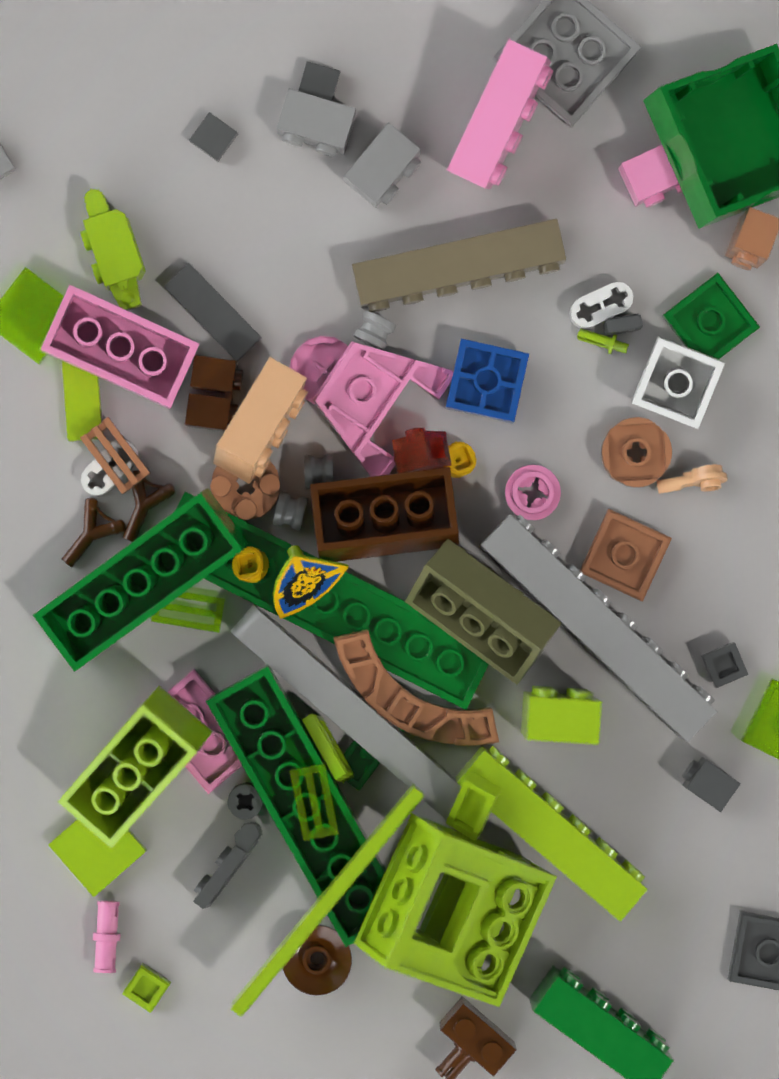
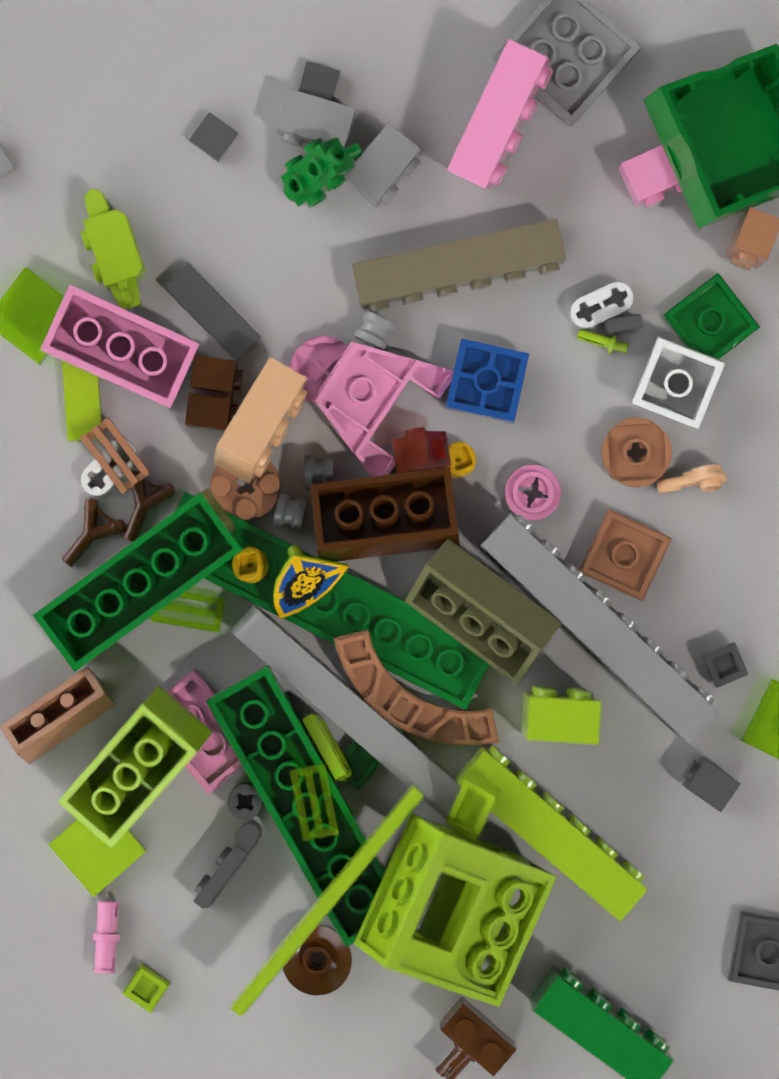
none -> nougat brick [0,666,116,764]
none -> green brick [280,137,362,208]

